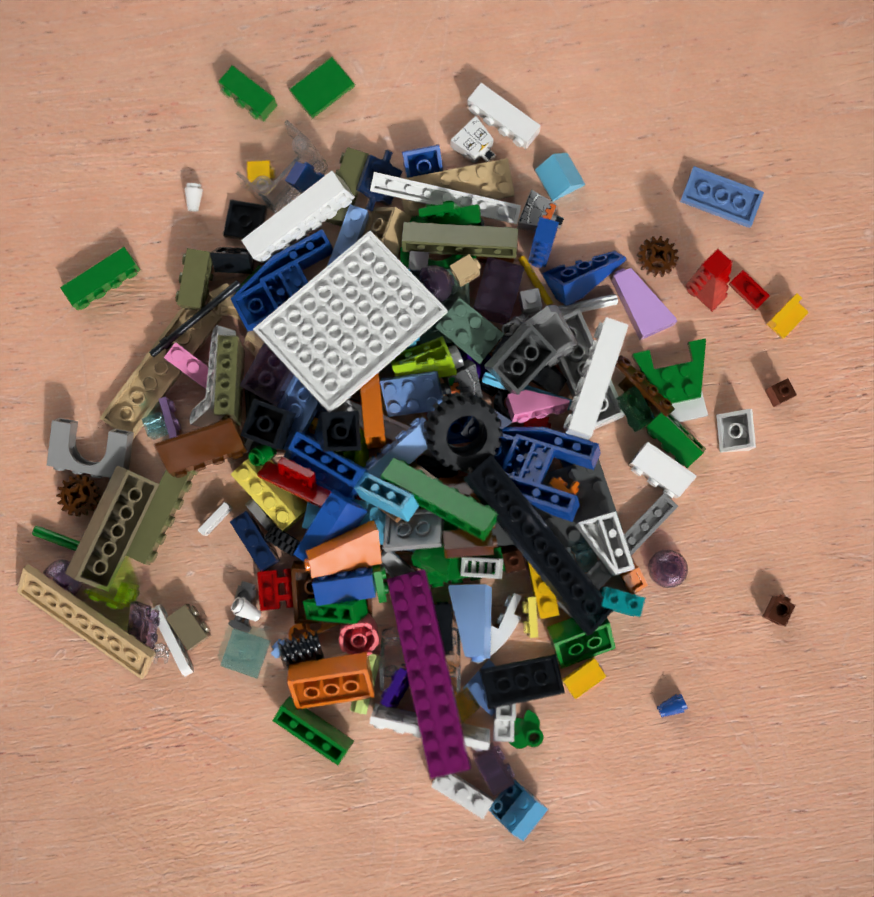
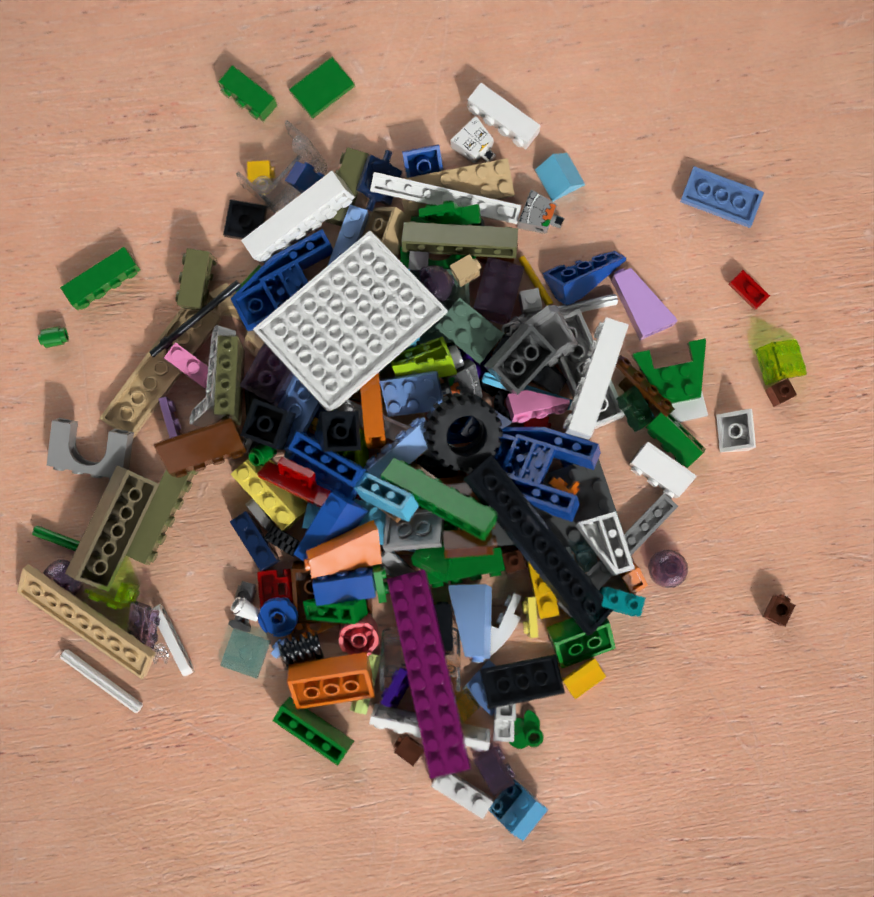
reddish brown gear [56,475,101,517] -> none
clear light blue brick [142,412,168,440] -> none
dark tan brick [166,604,211,650] -> none
white cone [184,183,203,212] -> none
white tile [198,502,233,536] -> none
black slope [210,247,254,274] -> none
white slope [460,557,503,579] -> none
blue brick [528,217,559,268] -> none
reddish brown gear [637,236,679,277] -> none
blue cone [657,694,688,717] -> none
red wedge [685,249,732,312] -> none
yellow panel [766,293,808,339] -> none
none -> green brick [38,326,69,348]
none -> white axle [60,649,143,713]
none -> blue plate [258,597,298,637]
none -> copper brick [393,734,424,767]
none -> clear neon green bracket [755,339,807,385]

